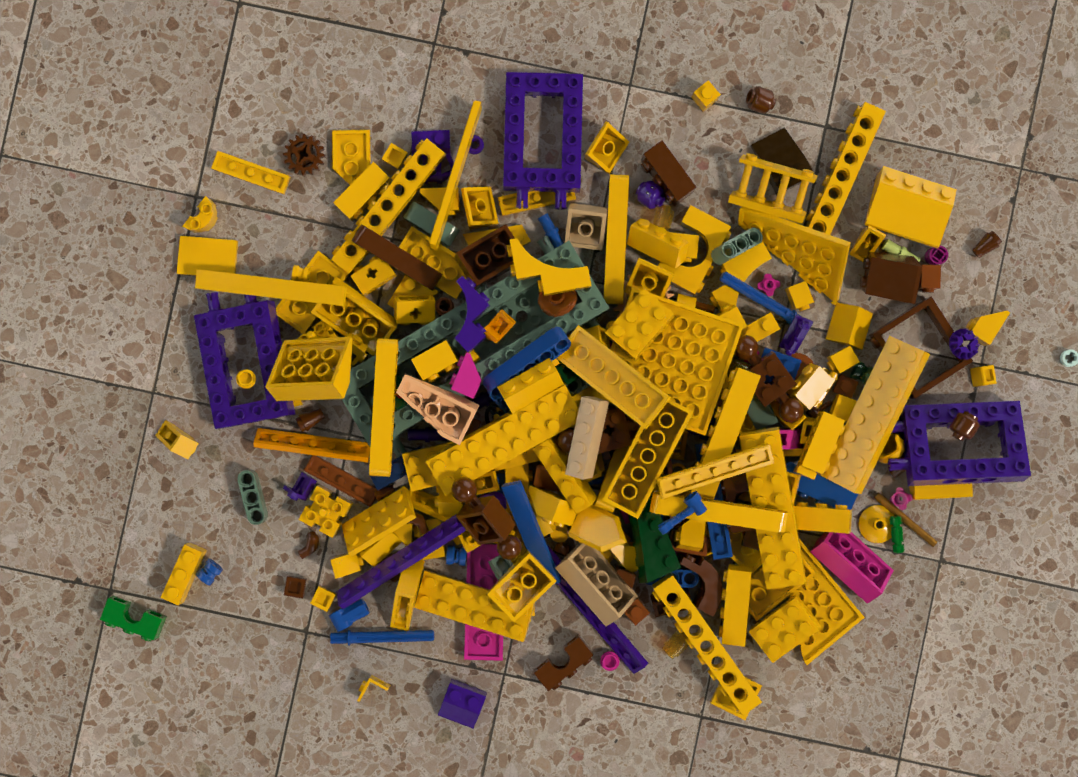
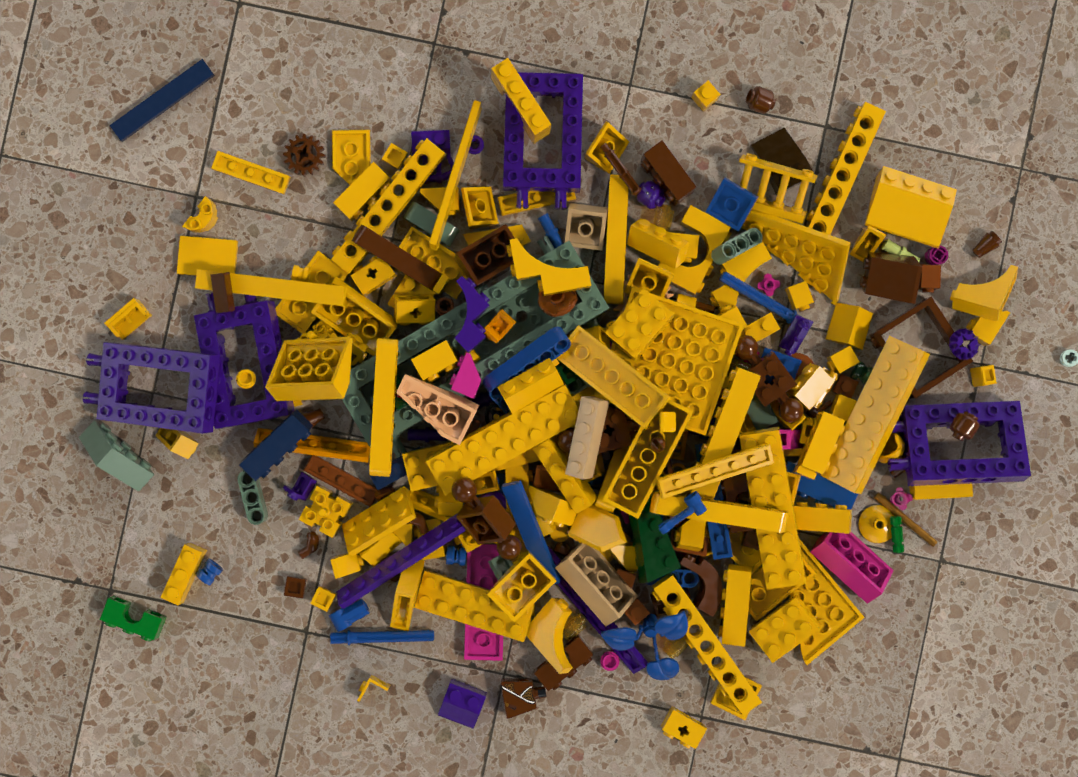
none -> sand green brick [79,420,154,492]
none -> dark purple brick [83,342,220,434]
none -> yellow hinge [104,298,152,340]
none -> dark blue tile [109,59,215,142]
none -> reddish brown slope [210,272,235,313]
none -> dark blue brick [239,409,313,481]
none -> yellow tile [433,274,450,295]
none -> yellow arch [491,58,552,144]
none -> reddish brown torso [501,678,547,719]
none -> yellow arch [526,598,573,674]
none -> clear yellow brick [563,612,587,641]
none -> reddish brown piece [600,143,642,195]
none -> blue plant [601,611,688,680]
none -> reddish brown hinge [649,436,666,452]
none -> yellow slope [659,412,676,432]
none -> yellow brick [661,706,707,749]
none -> blue plate [705,178,758,231]
none -> yellow arch [950,265,1018,322]

